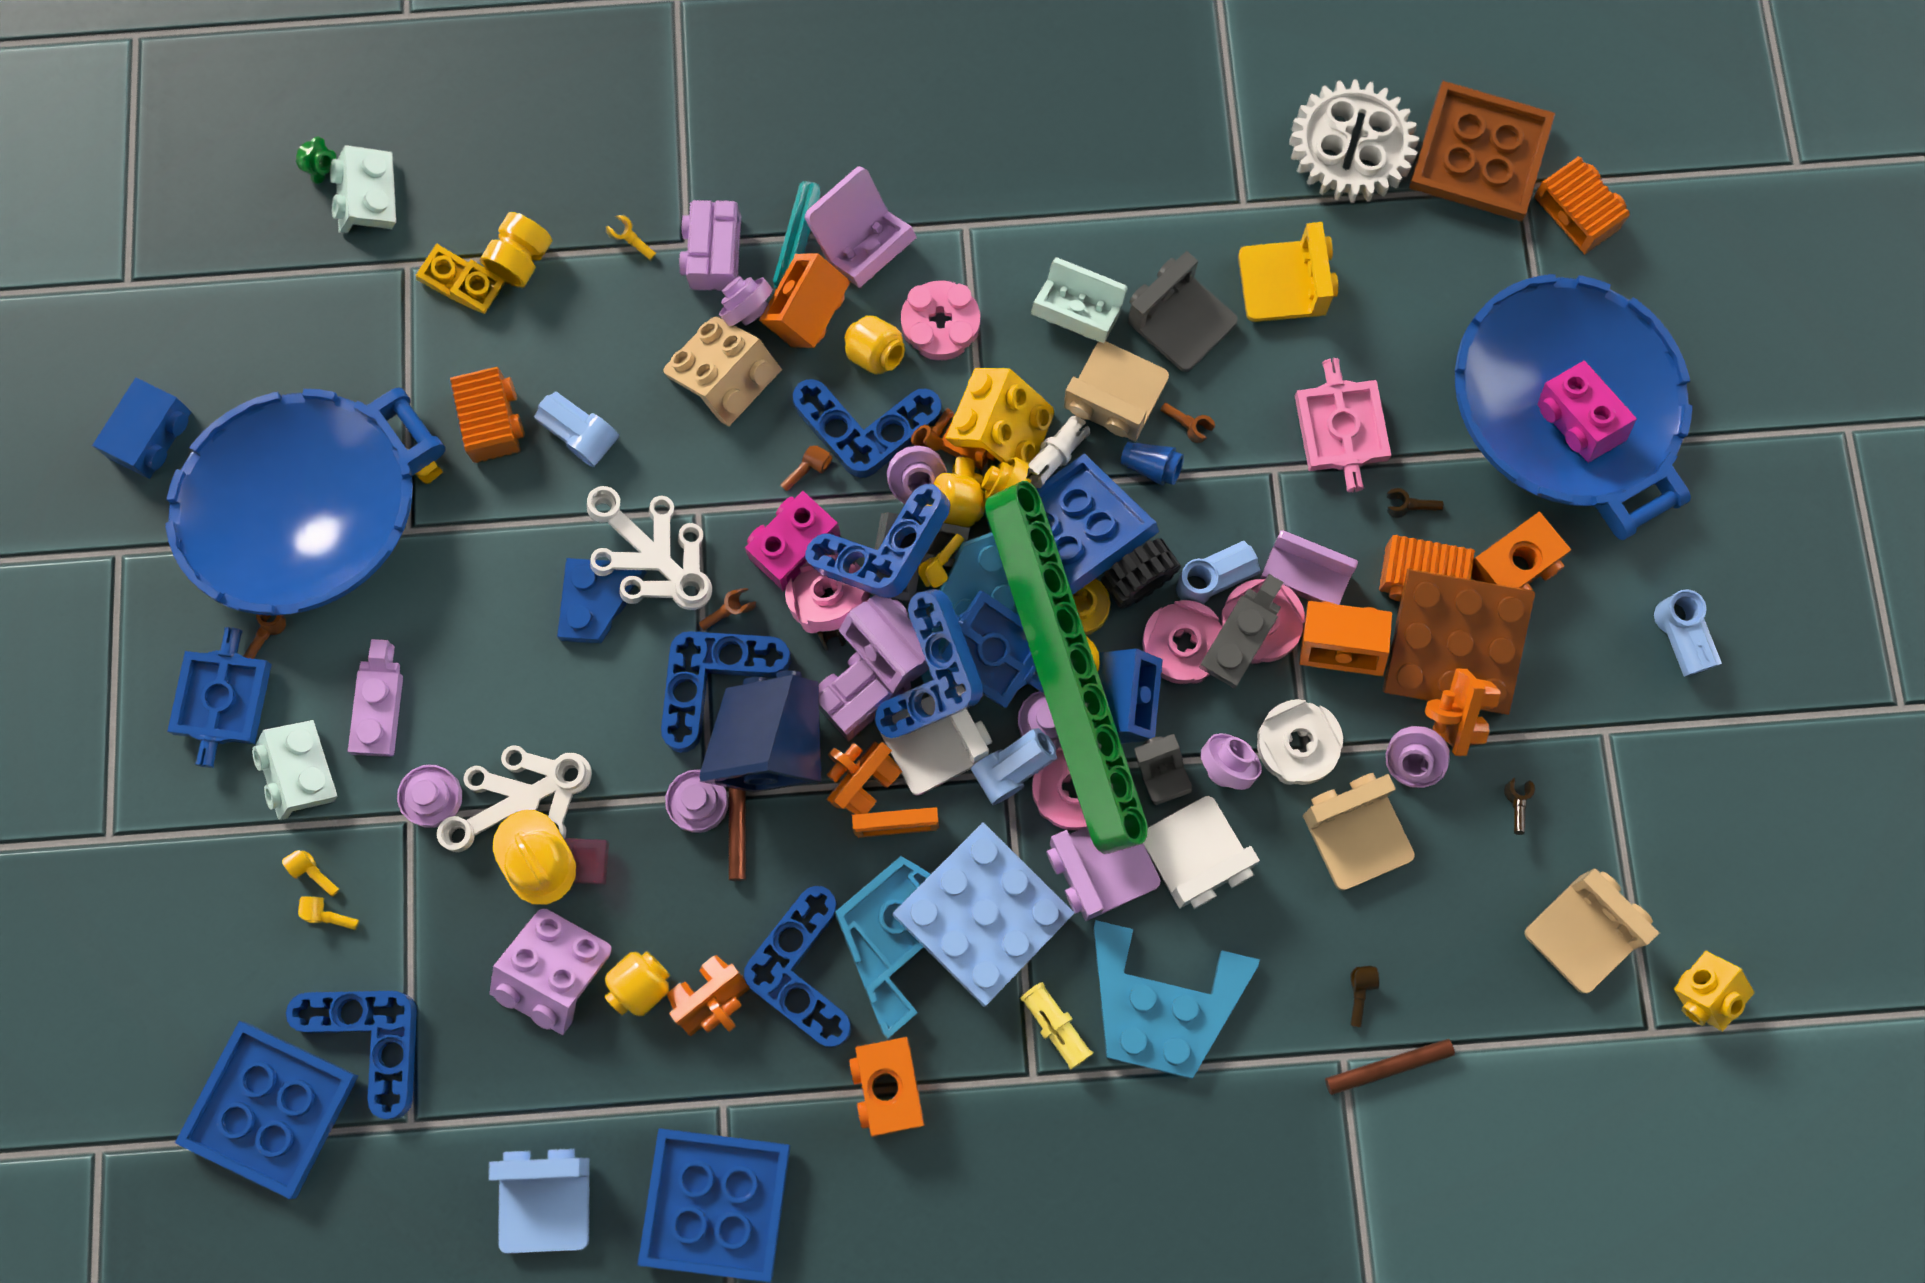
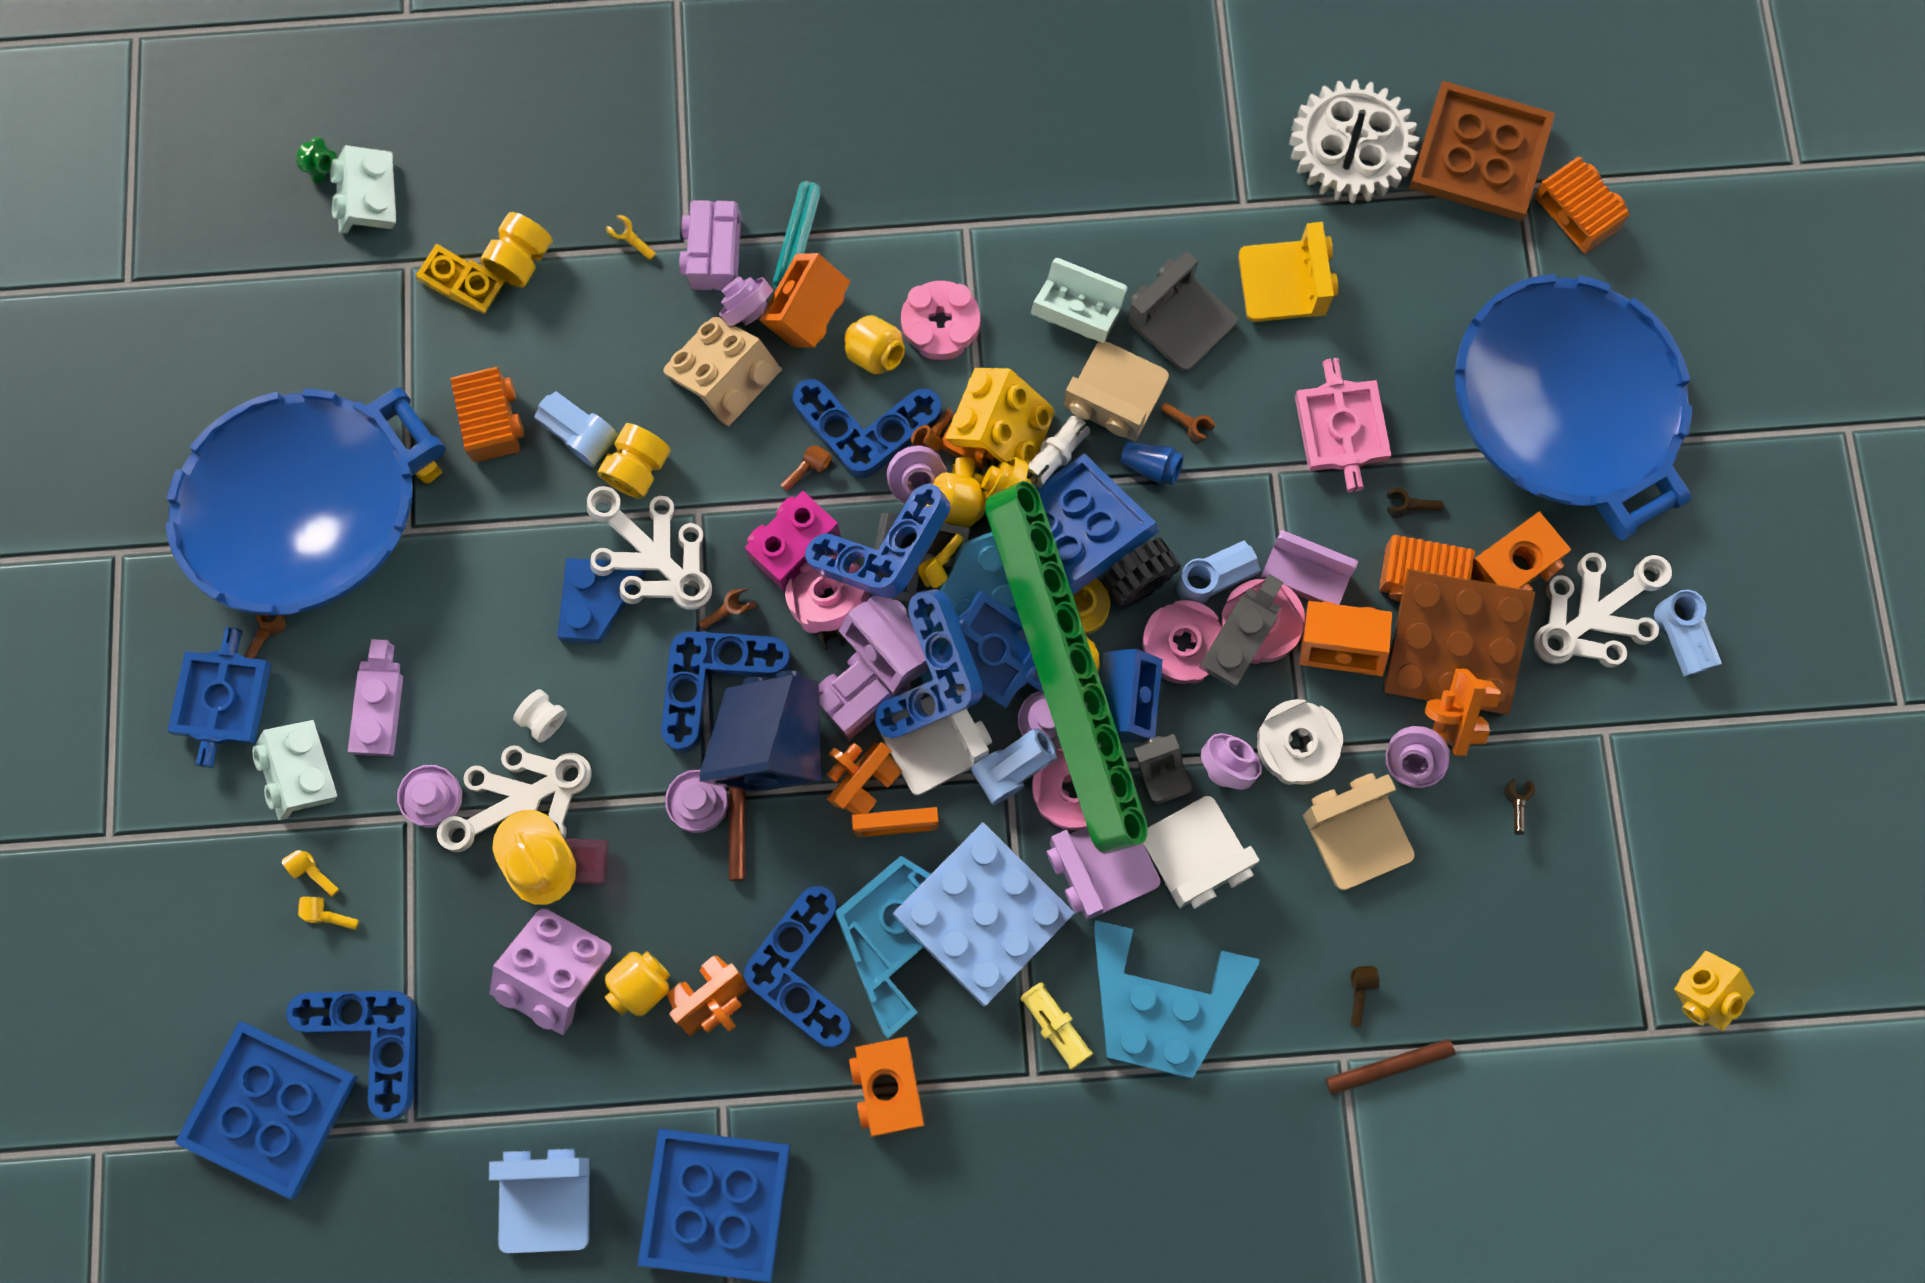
blue brick [92,377,192,479] -> none
lavender bracket [805,167,917,288] -> none
tan bracket [1525,868,1659,993] -> none
dark pink brick [1537,360,1637,463] -> none
none -> white wheel [513,689,567,743]
none -> yellow wheel [597,423,671,500]
none -> white plant [1533,553,1672,668]

